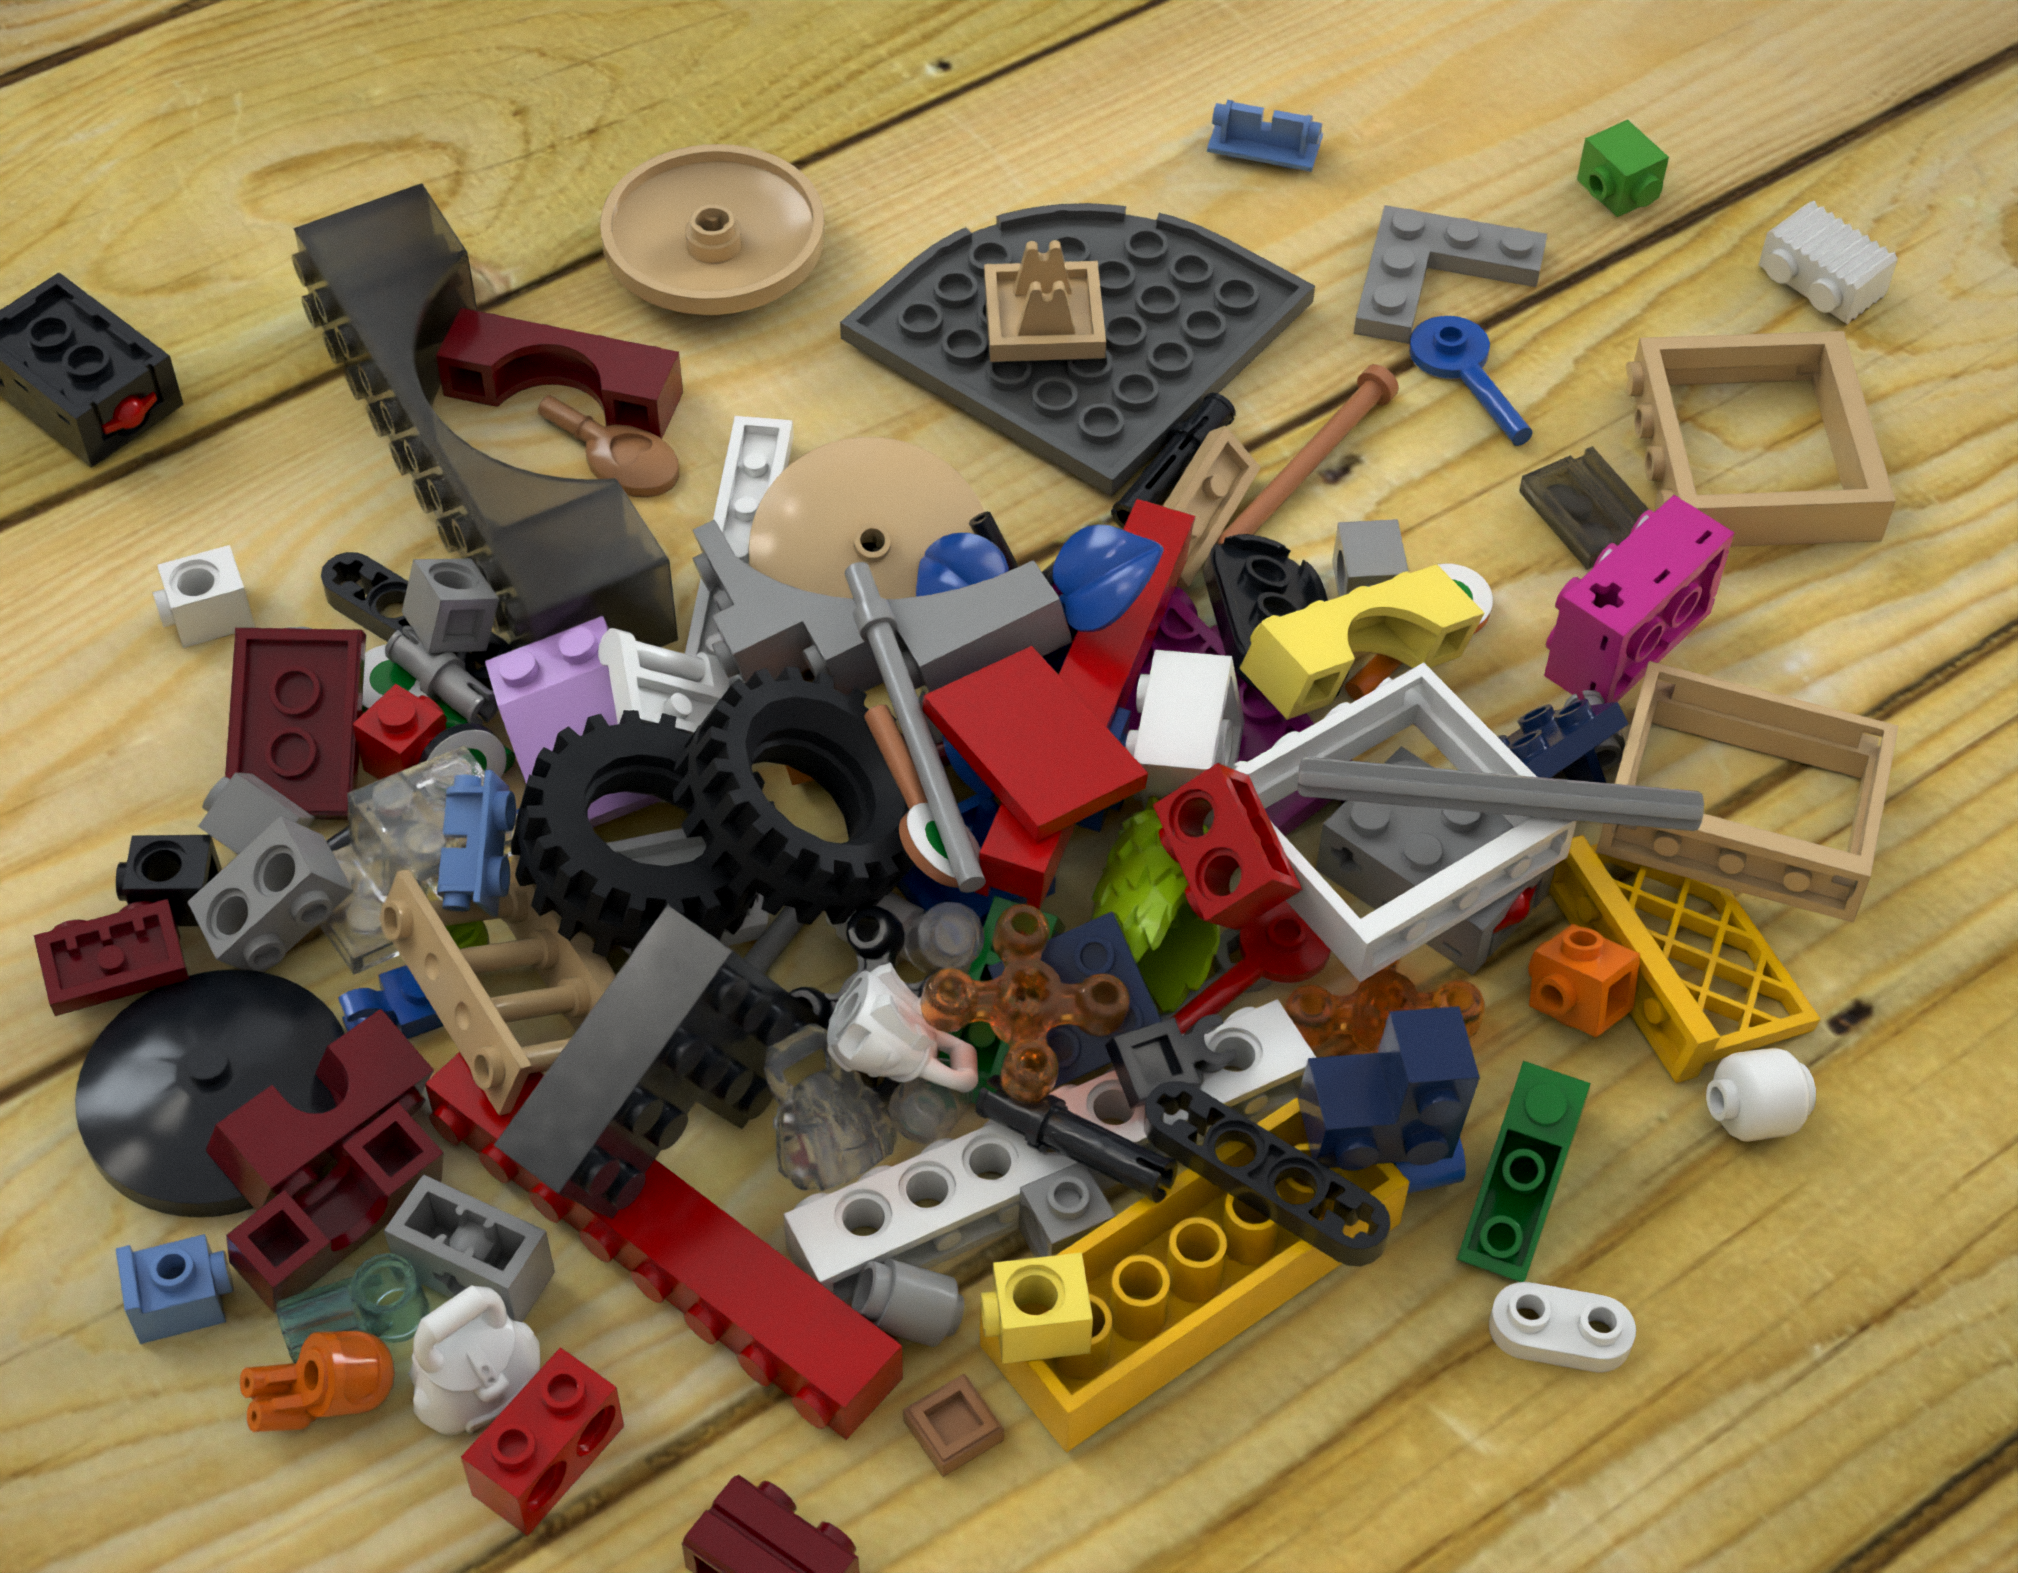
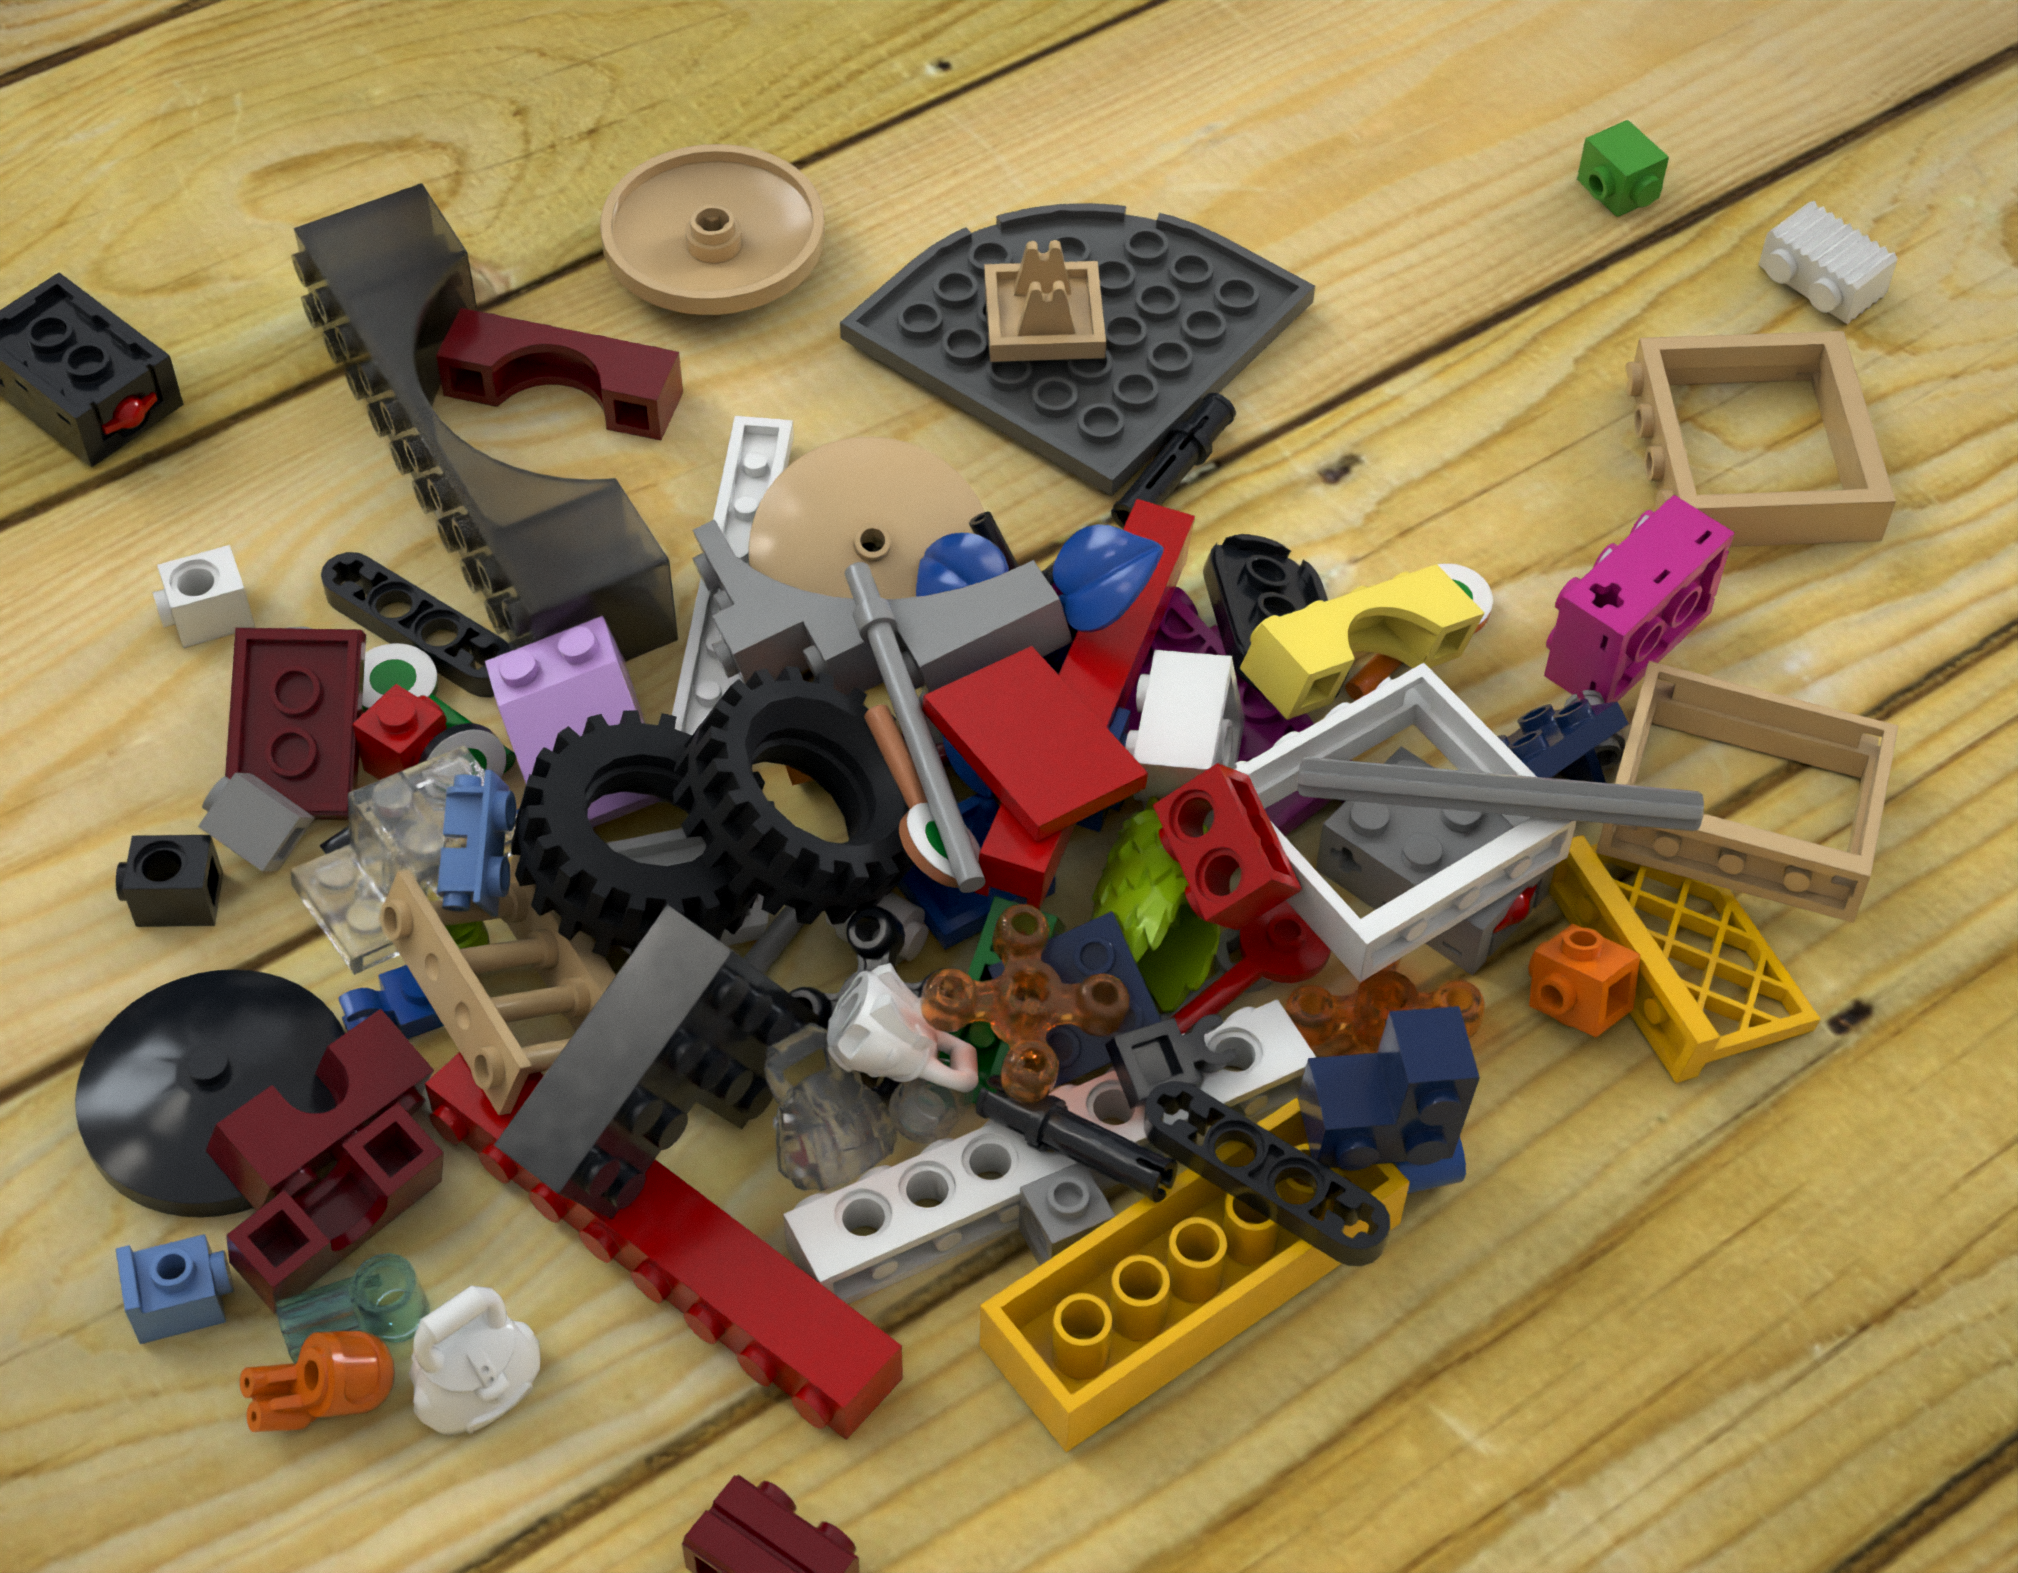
dark red bracket [33,899,189,1016] -> none
light grey brick [188,816,354,973] -> none
light grey brick [384,1174,555,1322] -> none
light grey pin [385,626,498,725] -> none
light grey brick [402,558,499,653] -> none
red brick [461,1347,624,1537] -> none
medium nougat piece [538,395,679,497] -> none
white plate [598,628,729,735] -> none
light grey brick [852,1258,964,1347] -> none
medium nougat tile [903,1373,1004,1477] -> none
clear brick [904,902,984,974] -> none
light yellow brick [980,1253,1093,1364] -> none
tan plate [1163,426,1261,589] -> none
medium blue hinge [1207,100,1323,172] -> none
nougat bar [1217,364,1399,545] -> none
light grey brick [1332,519,1409,597] -> none
light grey plate [1354,205,1547,344] -> none
blue piece [1409,316,1533,446] -> none
green slope [1457,1061,1591,1282] -> none
white plate [1489,1282,1636,1372] -> none
clear smoke plate [1519,446,1649,570] -> none
white head [1706,1048,1816,1142] -> none

